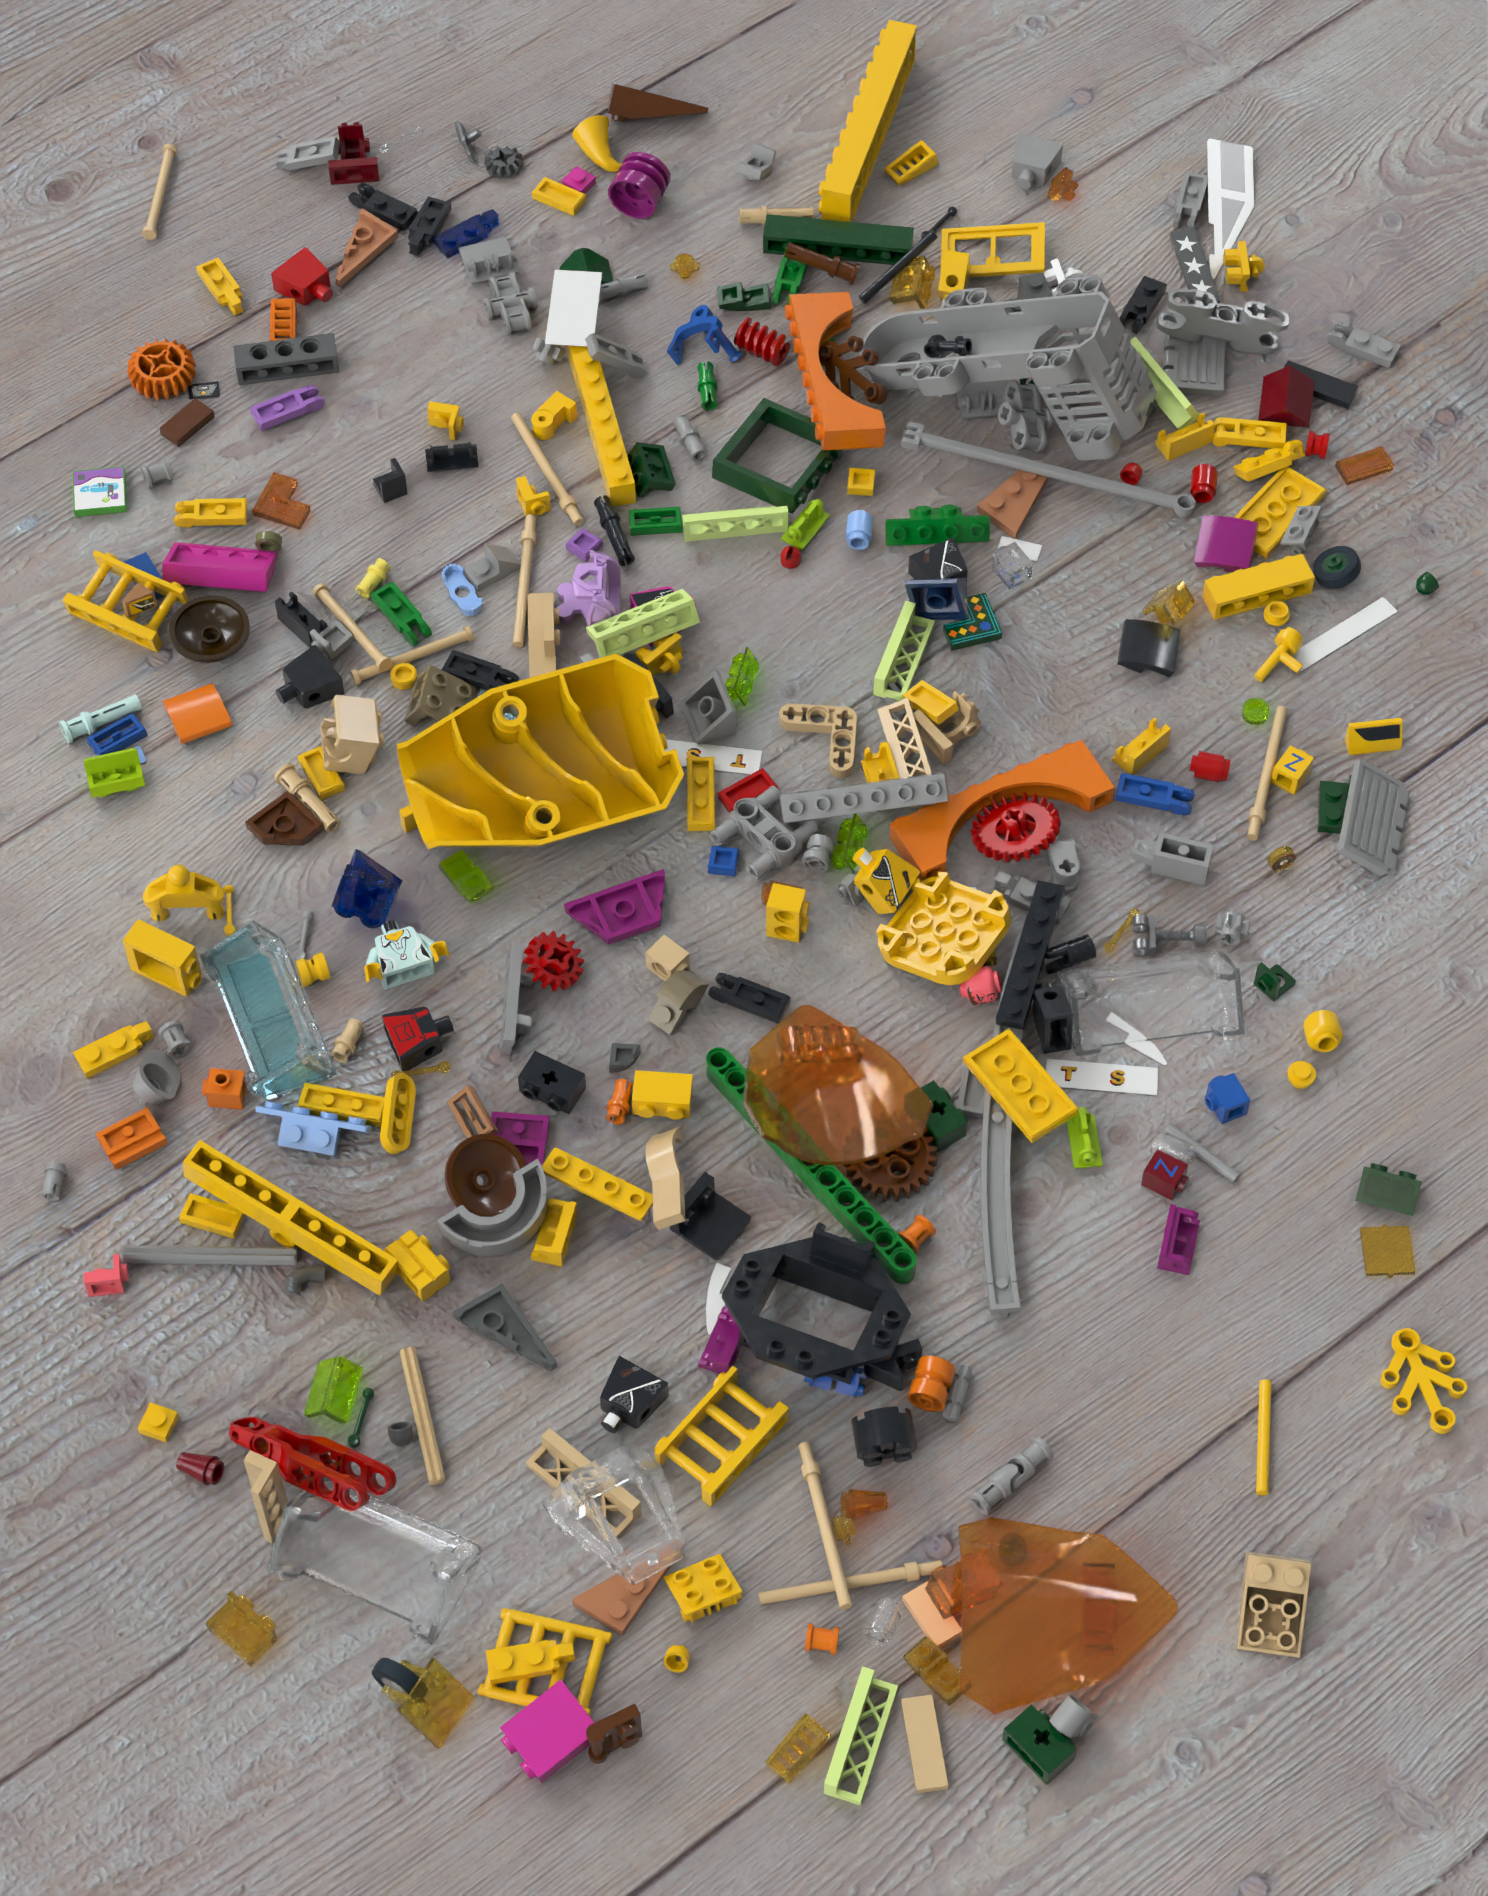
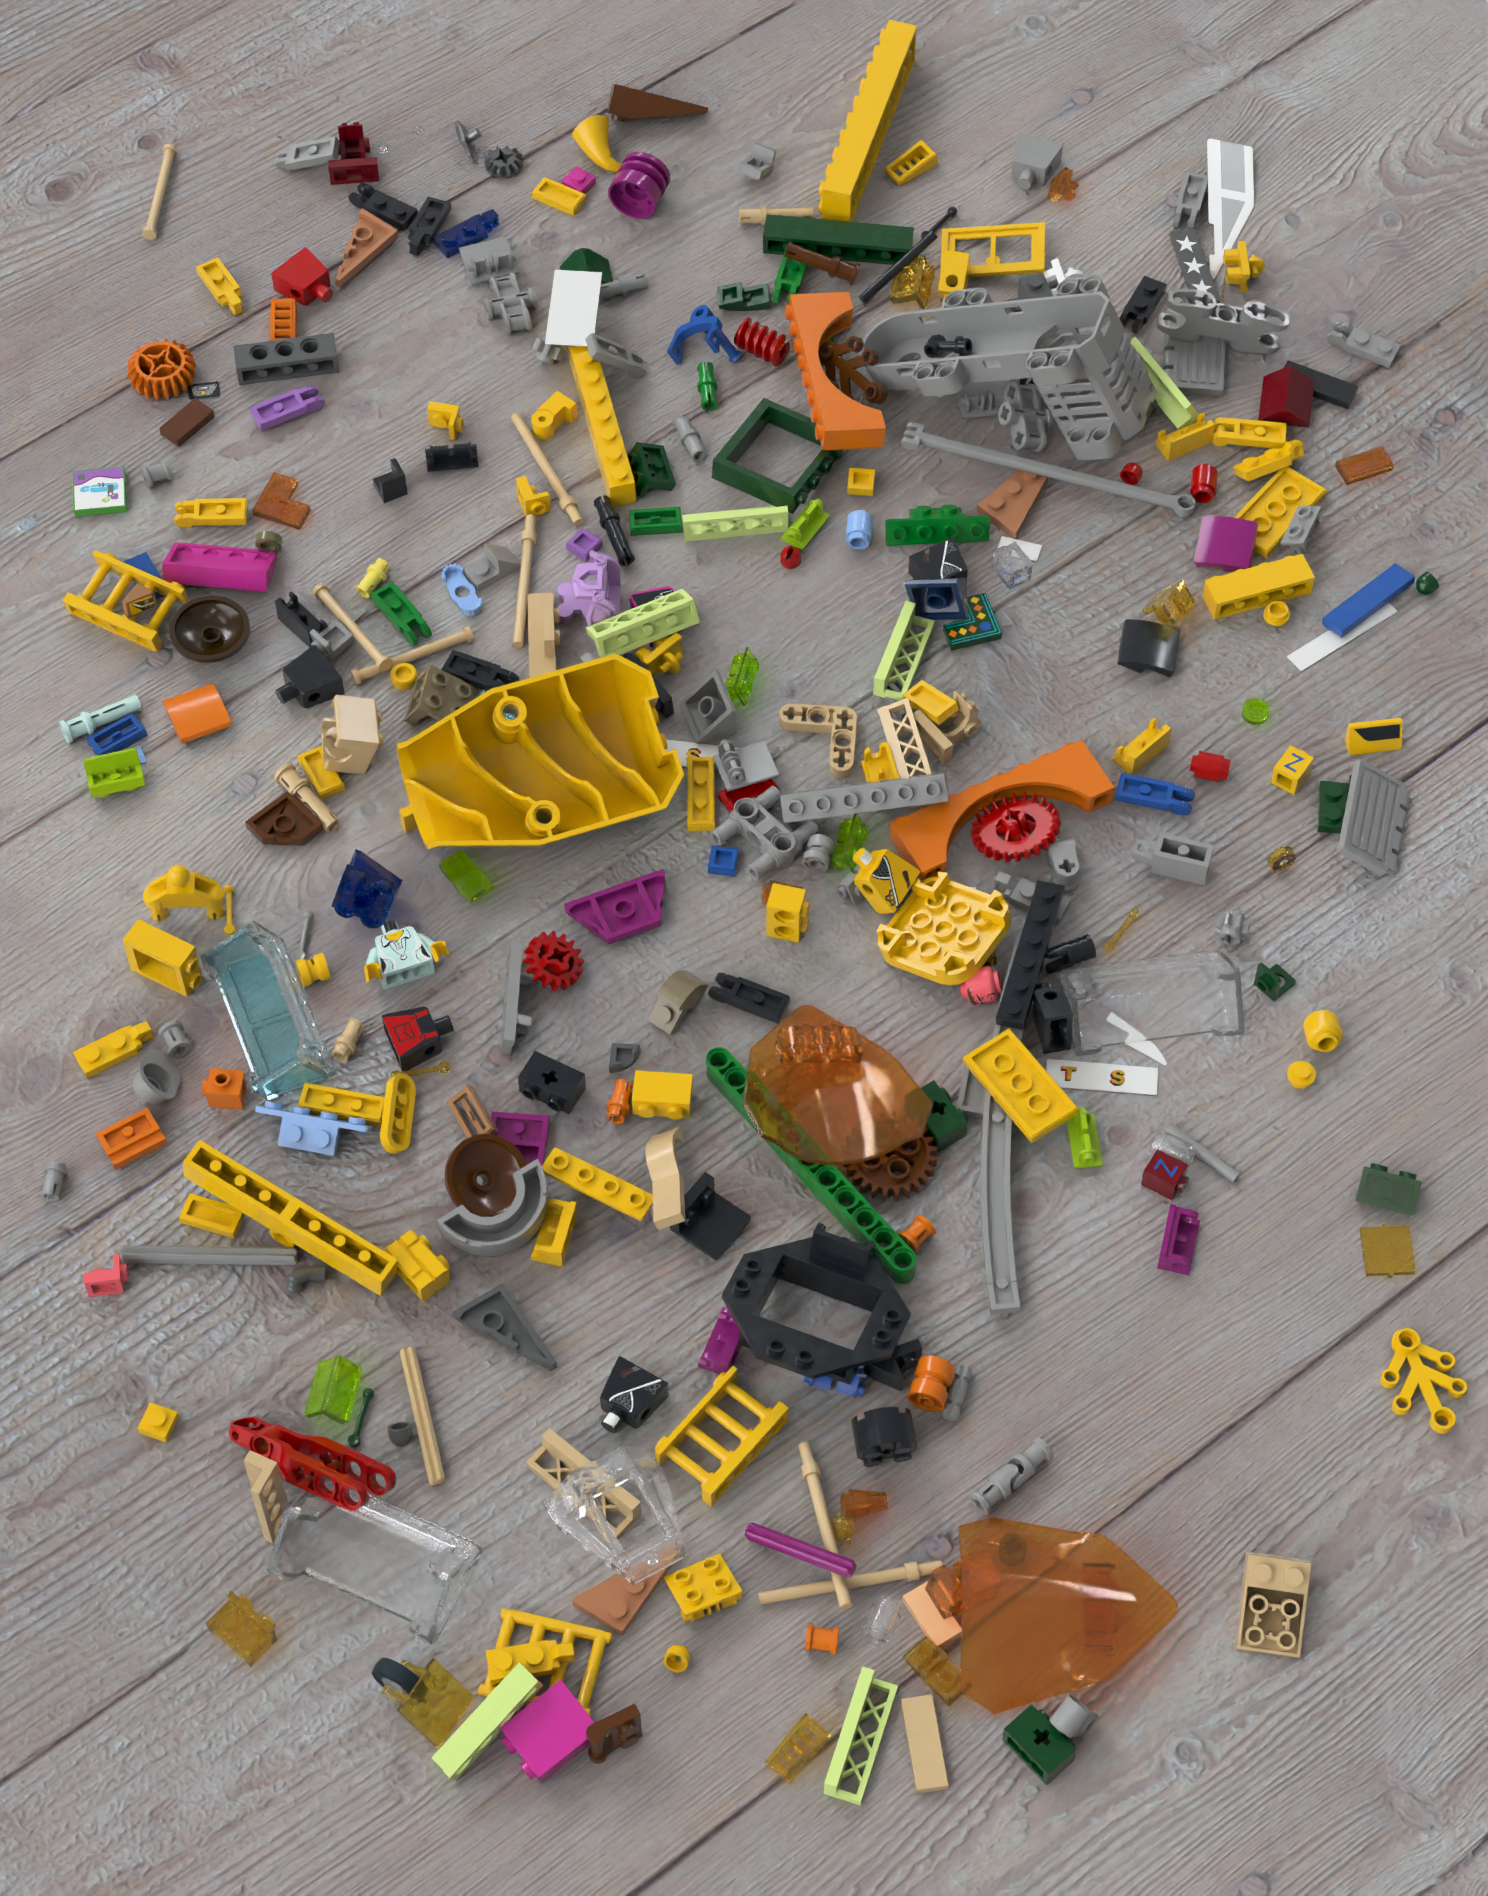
dark red cone [176,1452,224,1486] -> none
tan brick [645,935,690,981] -> none
clear yellow plate [670,253,700,279] -> none
white sticker [706,1263,731,1335] -> none
flat silver bar [1132,915,1207,957] -> none
blue brick [1204,1073,1250,1124] -> none
tan bar [1247,706,1287,841] -> none
yellow piece [1254,627,1303,682] -> none
yellow bar [1256,1379,1271,1496] -> none
red wheel [1305,431,1330,459] -> none
black wheel [1313,546,1361,589] -> none
none -> yellowish green fence [432,1663,543,1781]
none -> light grey hinge [713,740,779,791]
none -> magenta axle [745,1522,857,1578]
none -> blue tile [1322,563,1415,638]

